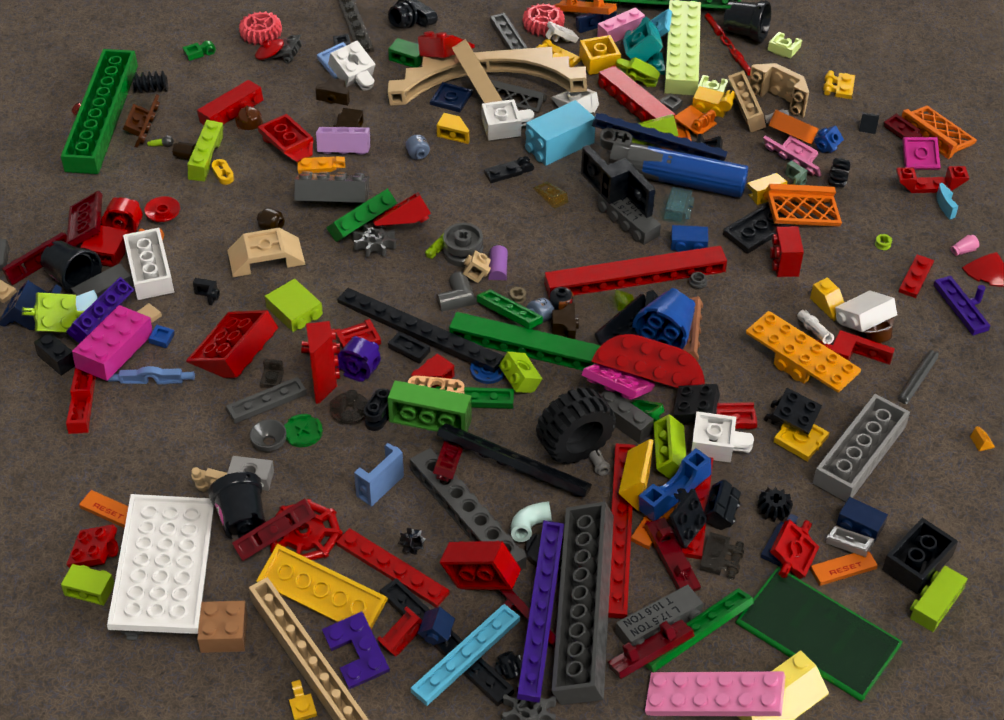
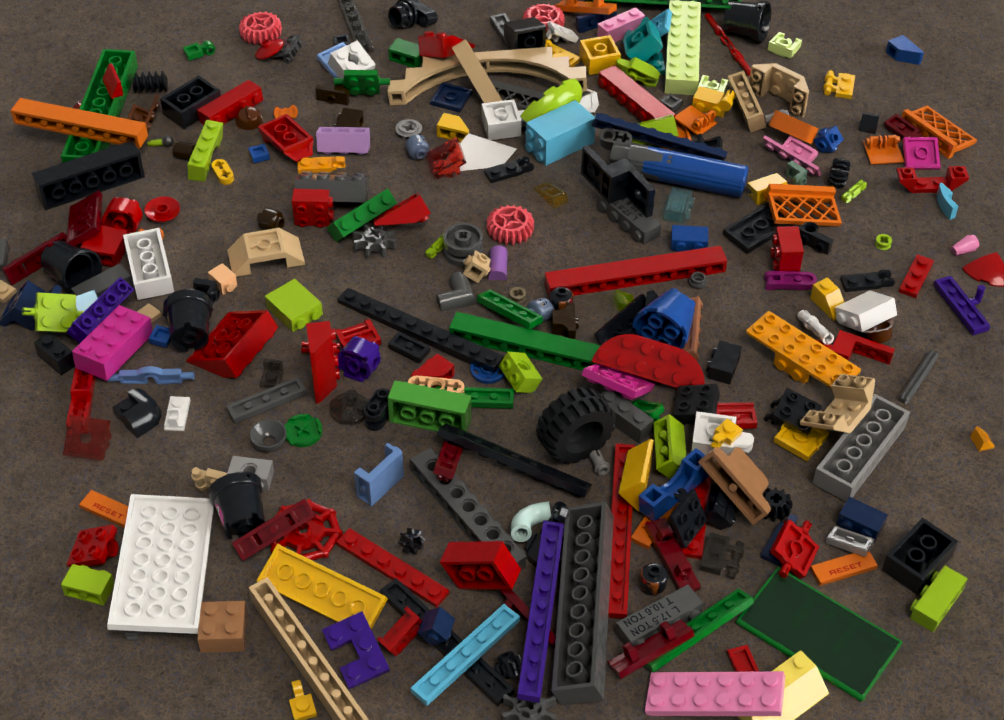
none -> orange brick [10,98,148,149]
none -> black brick [32,140,145,211]
none -> clear red piece [63,415,112,460]
none -> red slope [103,63,123,99]
none -> black brick [112,388,162,438]
none -> black brick [160,75,221,129]
none -> black piece [163,289,213,352]
none -> white plate [164,396,191,431]
none -> light nougat brick [208,263,237,295]
none -> blue plate [248,144,270,163]
none -> orange piece [273,105,298,119]
none -> red brick [292,189,335,227]
none -> green plate [334,70,390,95]
none -> light grey gear [395,119,422,139]
none -> clear red piece [427,137,467,179]
none -> white sticker [434,133,516,174]
none -> coral gear [486,204,534,246]
none -> black slope [504,17,546,50]
none -> lime brick [520,79,582,122]
none -> black bar [540,501,569,533]
none -> black head [639,563,668,595]
none -> medium nougat brick [698,447,771,525]
none -> black brick [706,340,742,385]
none -> yellow plate [710,418,743,448]
none -> red tile [726,645,760,672]
none -> magenta plate [764,271,817,290]
none -> black plate [799,222,833,255]
none -> tan slope [800,374,875,433]
none -> black hinge [840,270,895,292]
none -> lime axle [841,180,867,203]
none -> orange hinge [863,135,904,165]
none -> blue slope [886,35,924,65]

